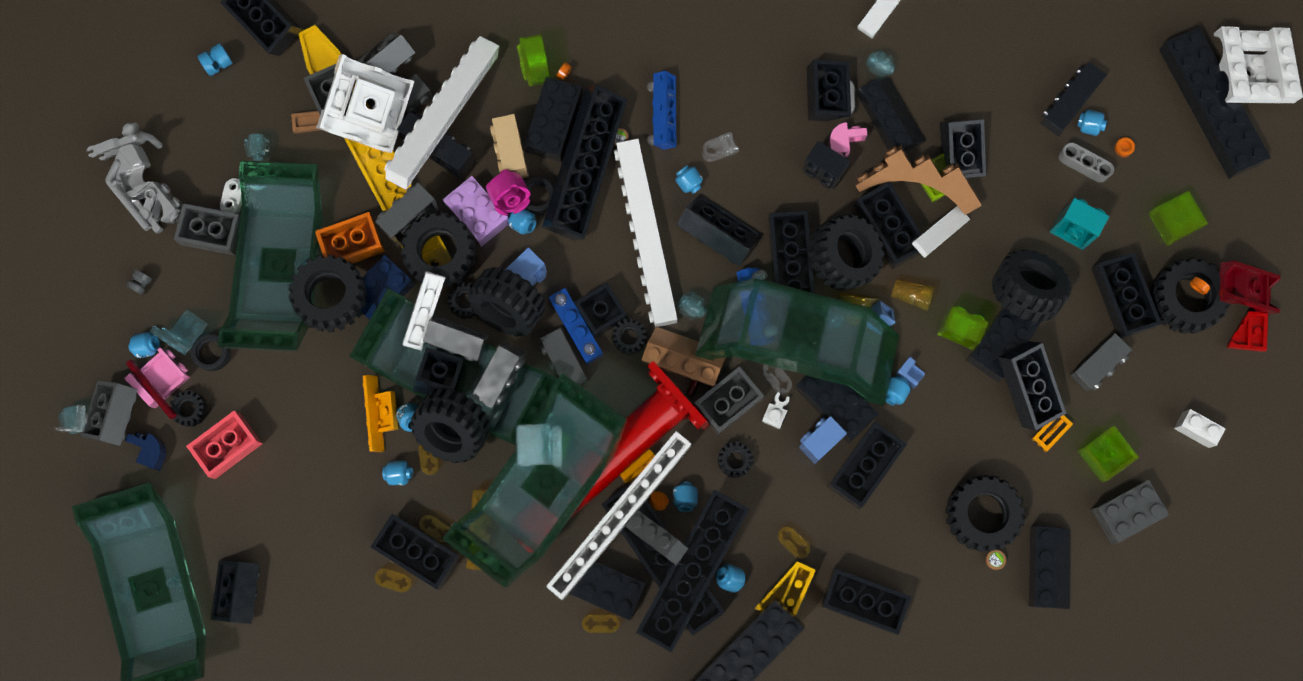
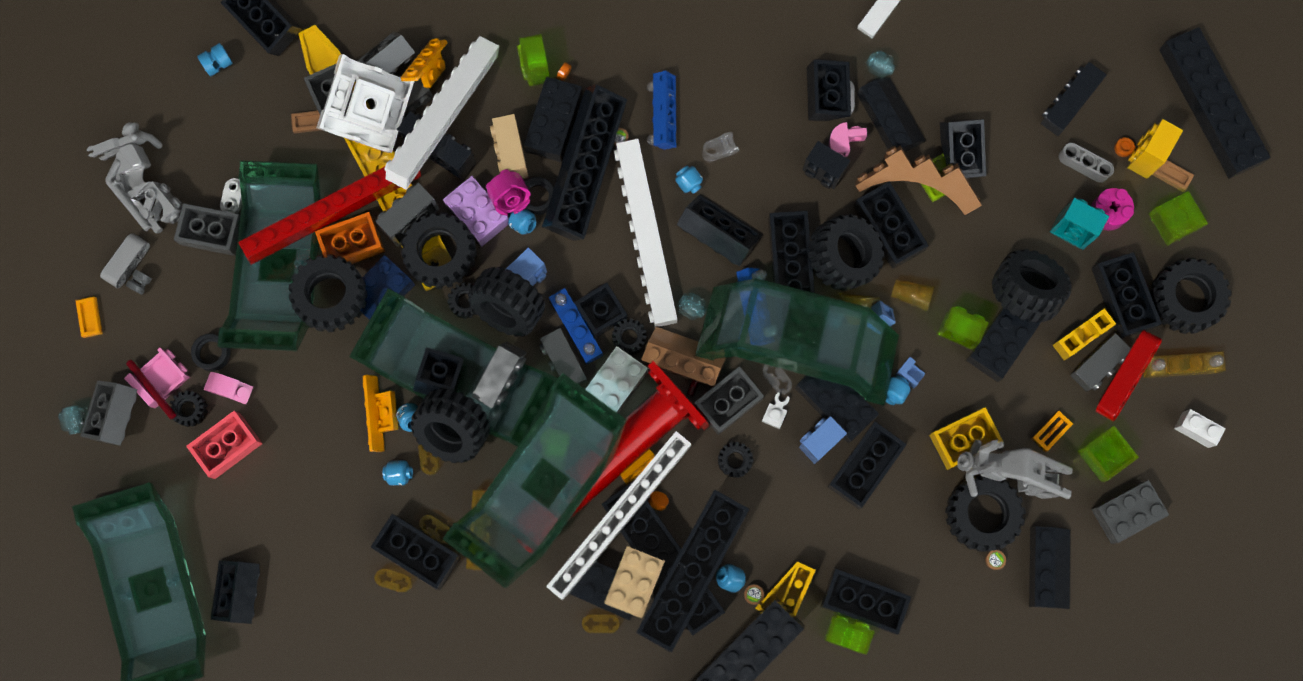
clear bracket [55,405,88,432] -> none
dark blue brick [124,432,166,471] -> none
dark azure head [128,332,160,358] -> none
clear light blue bracket [150,310,207,355] -> none
clear light blue head [244,134,270,161] -> none
white tile [402,271,445,350] -> none
brick [423,315,489,361] -> none
clear light blue bracket [516,423,562,467] -> none
dark grey brick [626,510,688,565] -> none
dark azure head [673,481,698,512] -> none
clear yellow beam [777,527,810,559] -> none
white tile [912,206,970,258] -> none
black brick [998,341,1066,430] -> none
dark azure head [1077,109,1107,136] -> none
orange tile [1190,277,1211,295] -> none
white piece [1214,27,1303,103] -> none
dark red piece [1219,261,1281,315] -> none
red wing [1227,311,1268,352] -> none
none -> light orange tile [76,297,103,338]
none -> light grey beam [100,233,150,288]
none -> bright pink brick [203,372,253,405]
none -> red brick [238,167,421,265]
none -> light orange bracket [401,38,447,88]
none -> white brick [583,346,648,418]
none -> tan brick [605,546,665,618]
none -> tile [744,585,764,605]
none -> clear neon green brick [824,615,874,655]
none -> yellow brick [929,407,1003,470]
none -> light grey piece [957,440,1073,499]
none -> yellow arch [1053,308,1116,361]
none -> dark pink brick [1091,188,1134,231]
none -> red beam [1096,330,1162,421]
none -> yellow brick [1127,119,1183,179]
none -> clear yellow piece [1143,352,1226,378]
none -> medium nougat tile [1152,160,1194,192]

